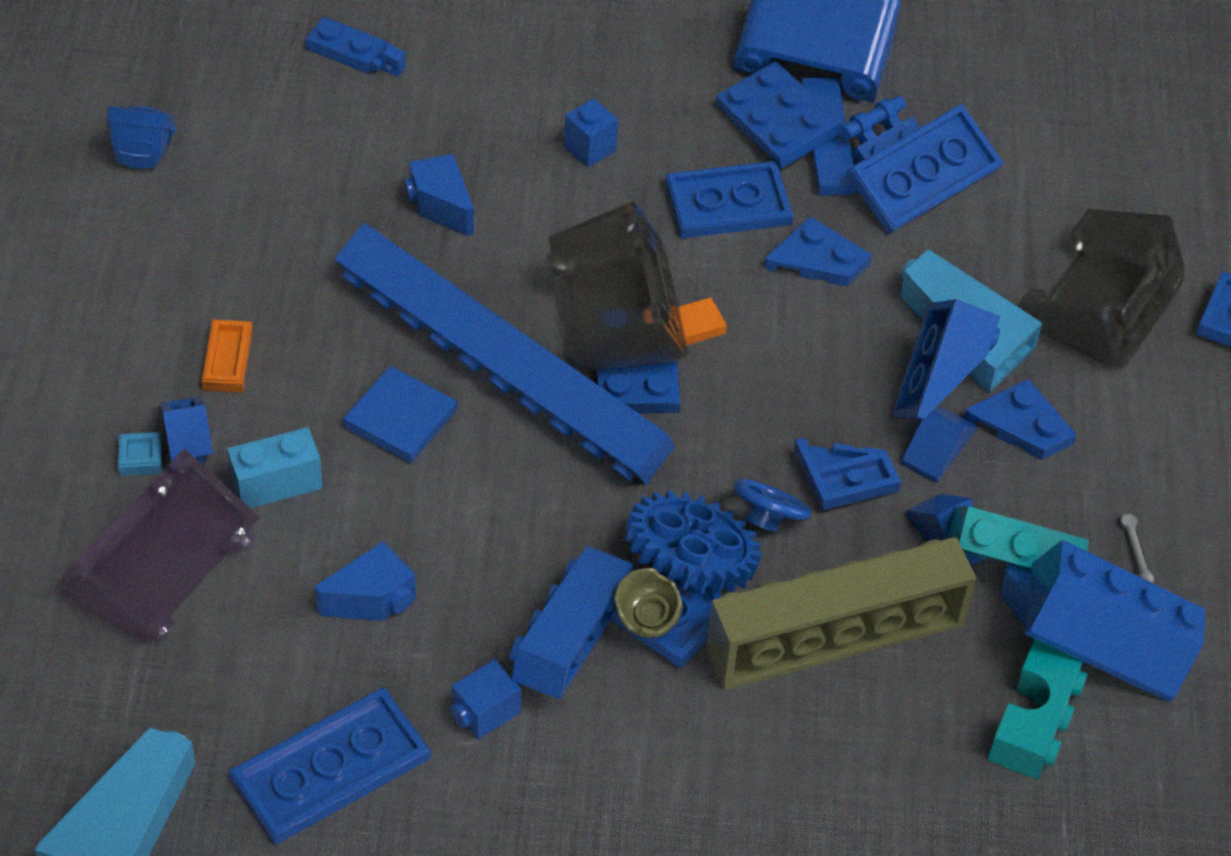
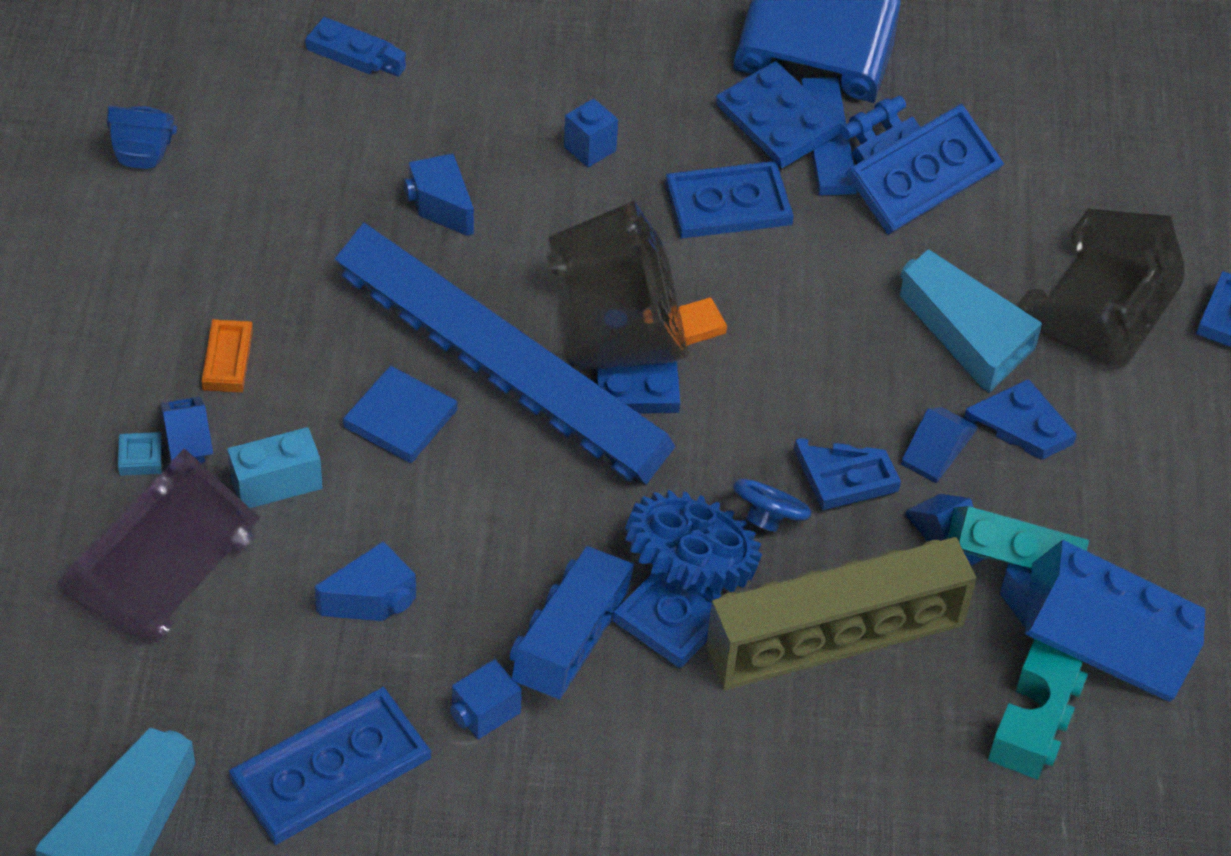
olive hair [614,567,683,639] -> none
blue wing [764,216,872,287] -> none
blue slope [891,299,1001,419] -> none
light grey hinge [1120,514,1154,583] -> none

